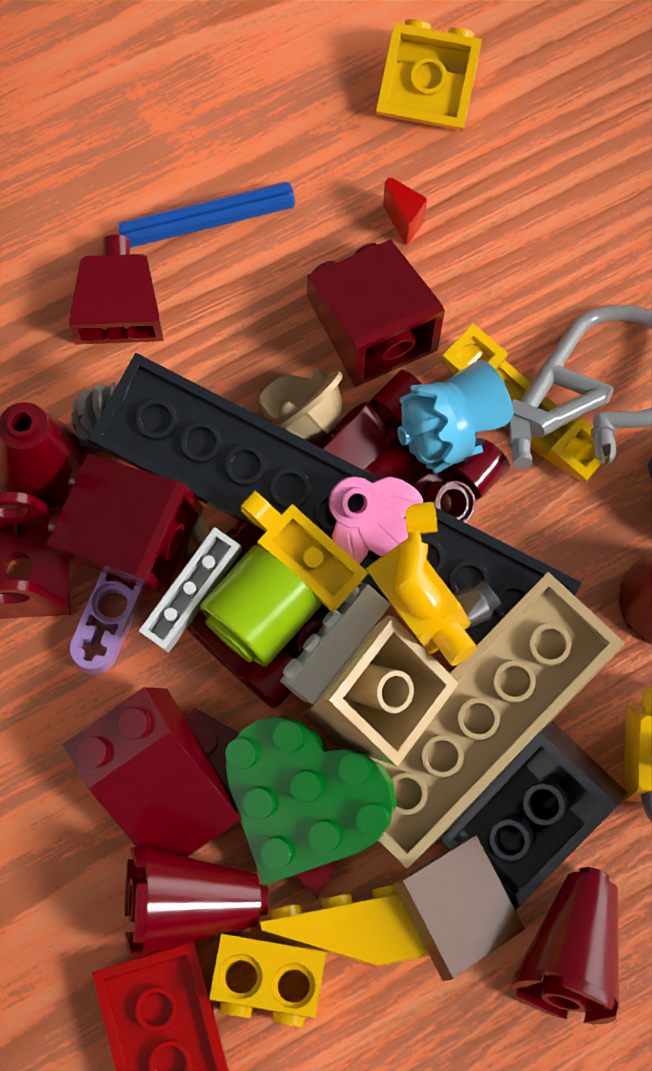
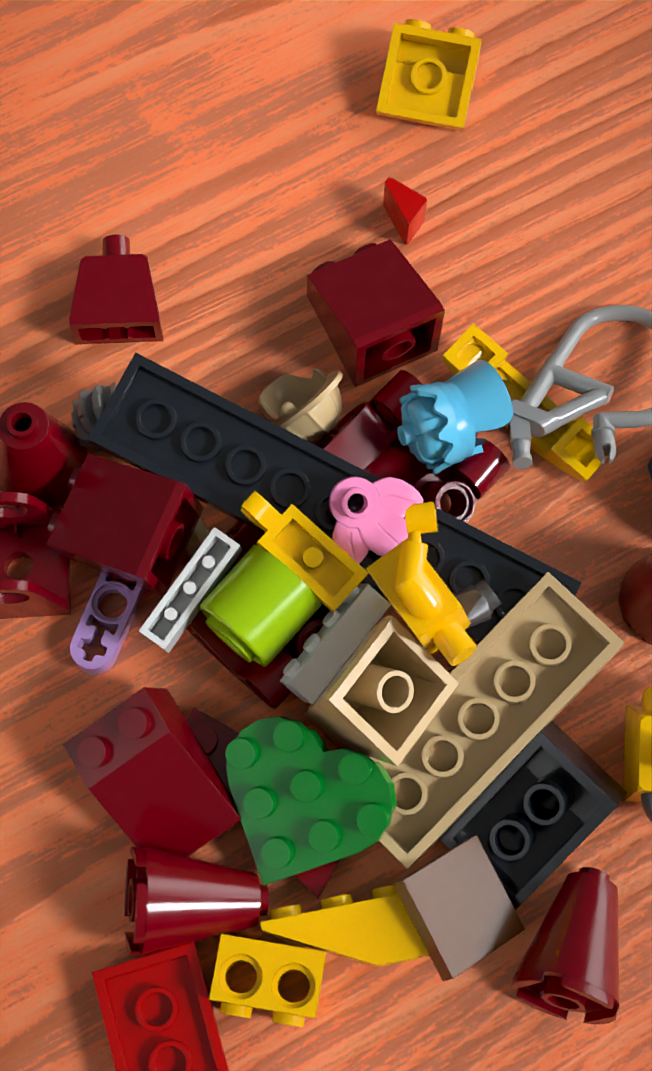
blue axle [118,181,295,248] -> none

